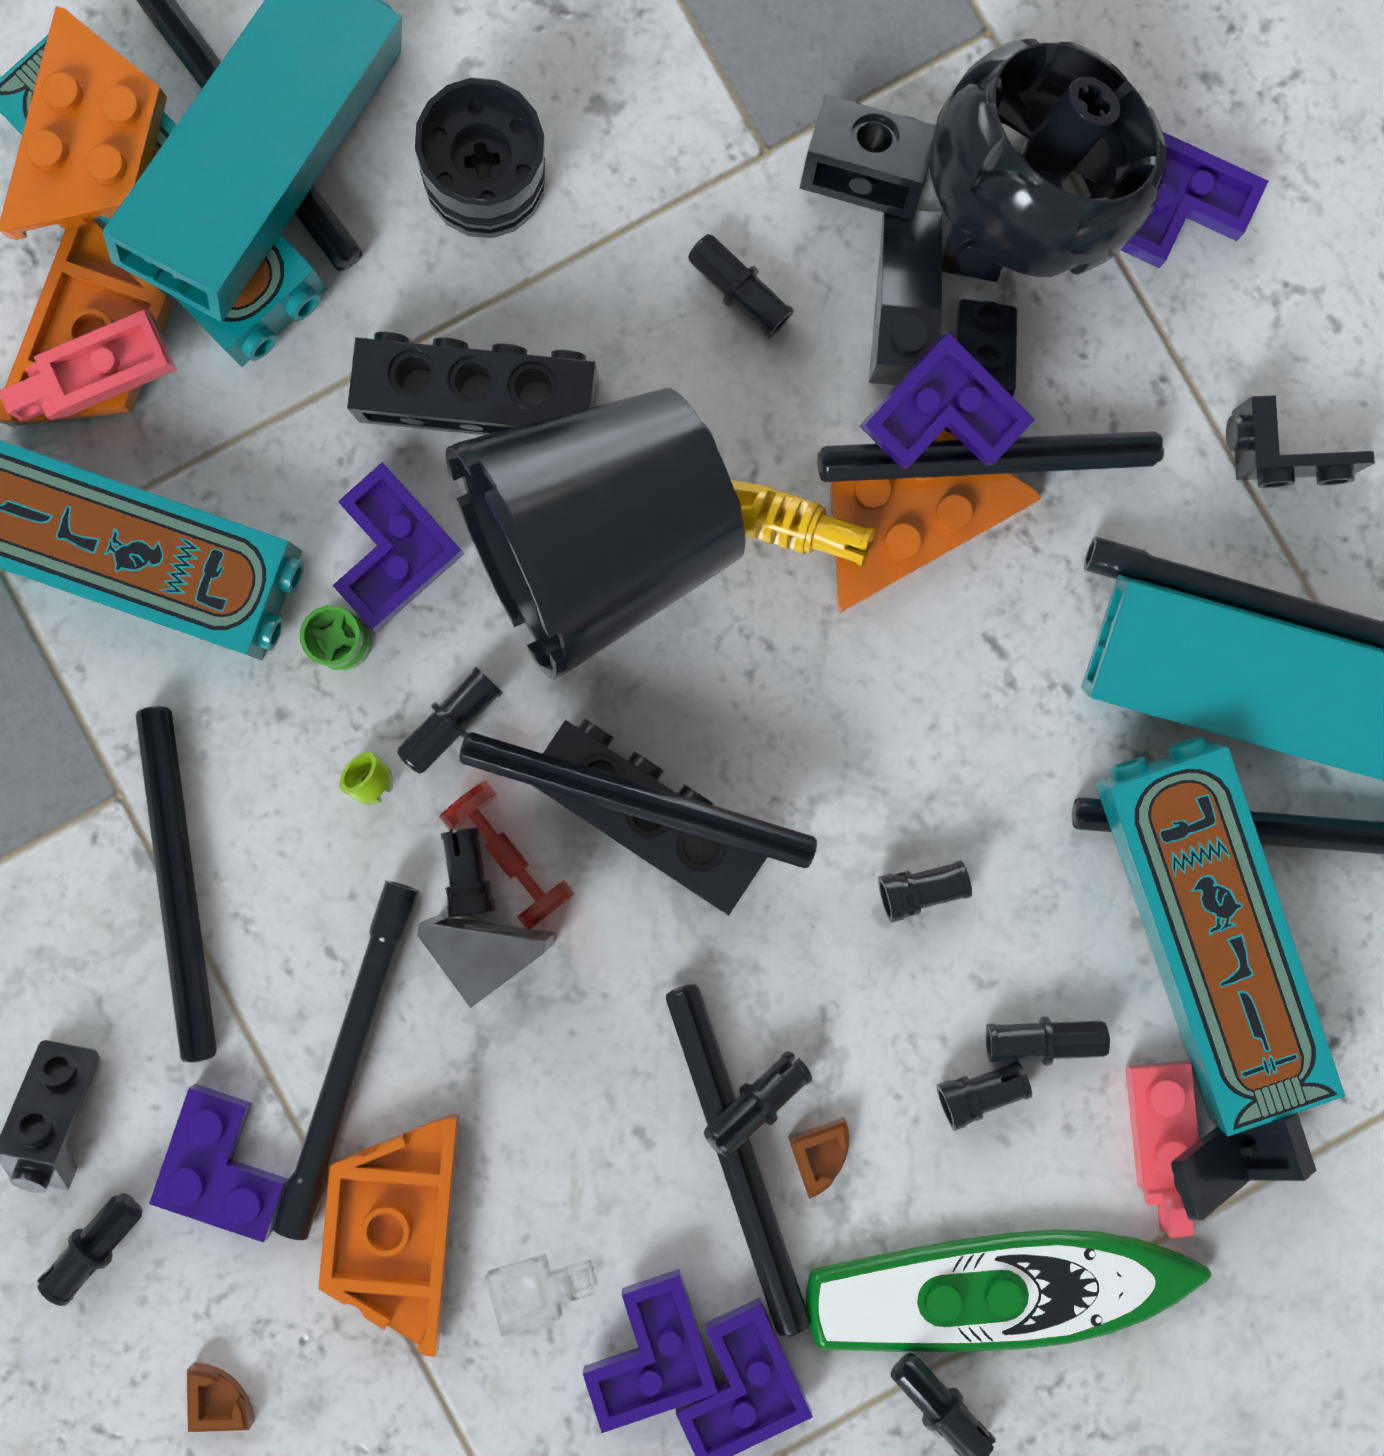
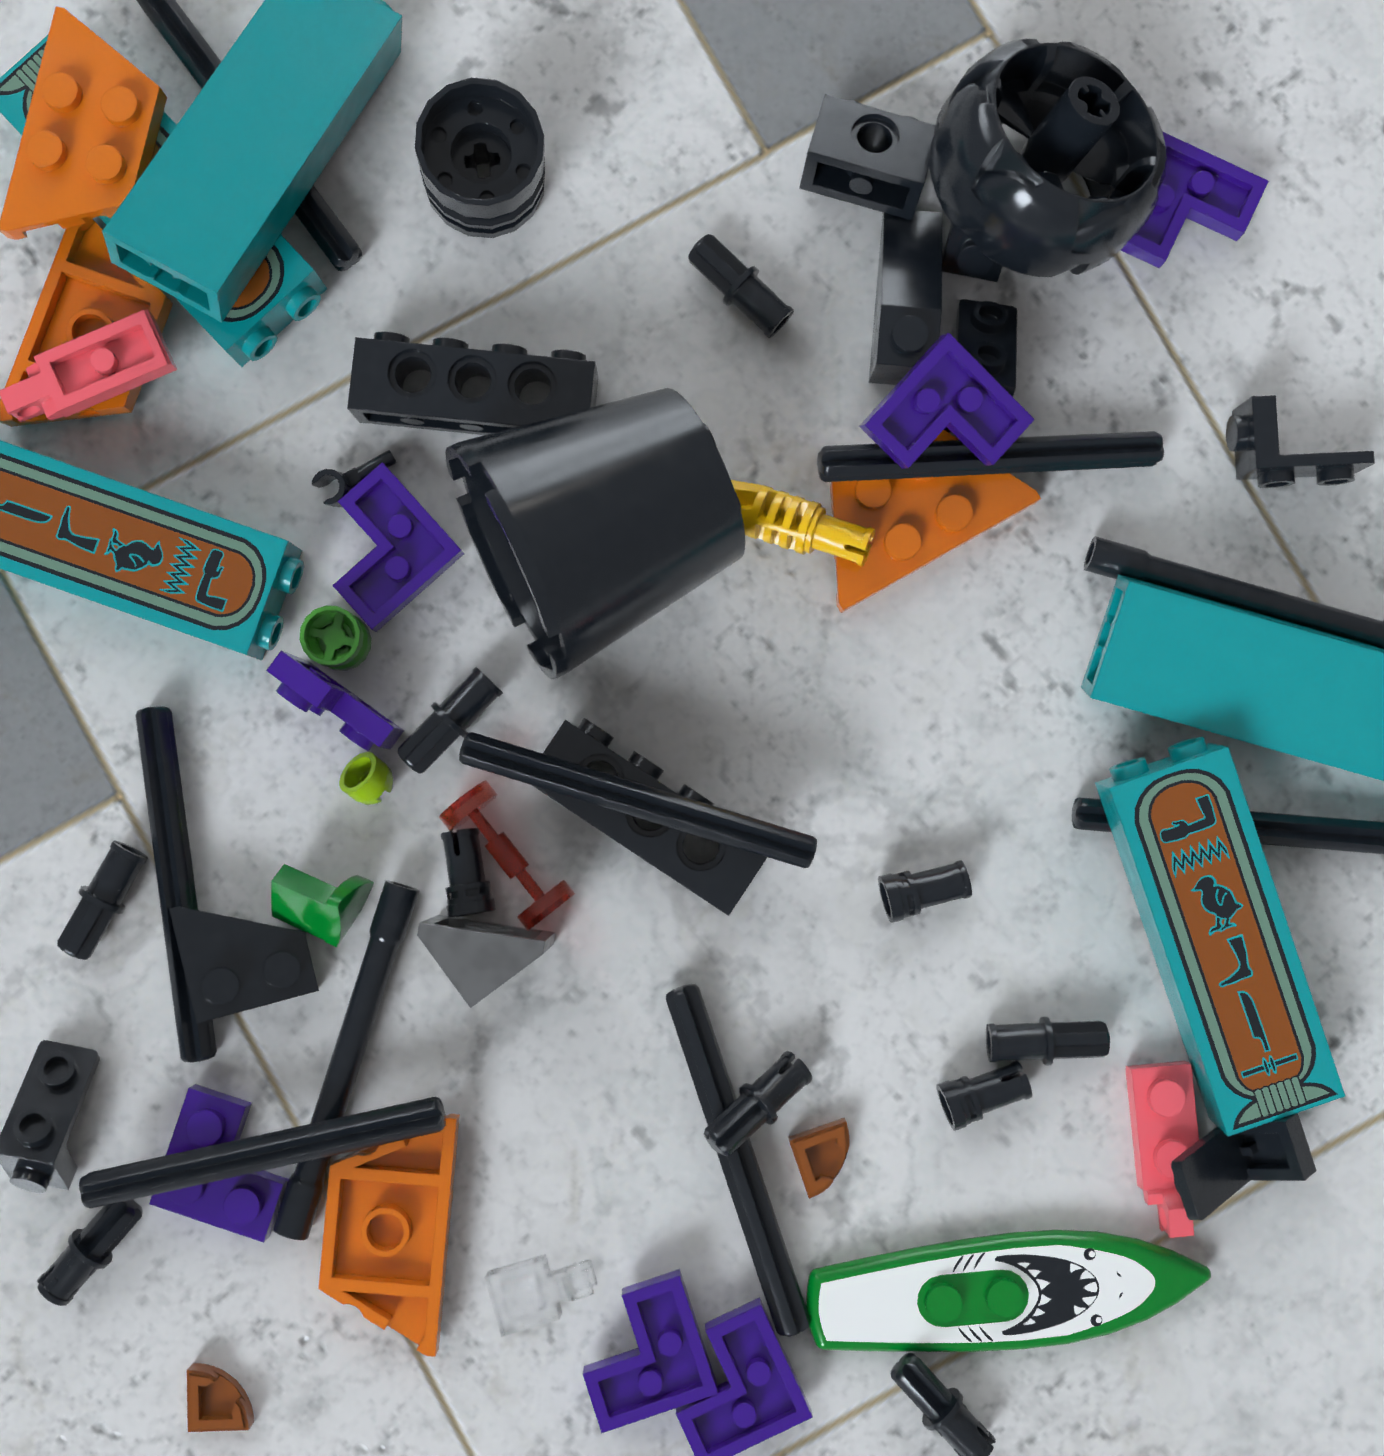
none -> black axle [57,840,148,960]
none -> black axle [79,1097,446,1209]
none -> black wing [169,906,319,1024]
none -> dark purple plate [266,650,404,751]
none -> green tile [271,864,374,947]
none -> black hand [312,450,397,507]

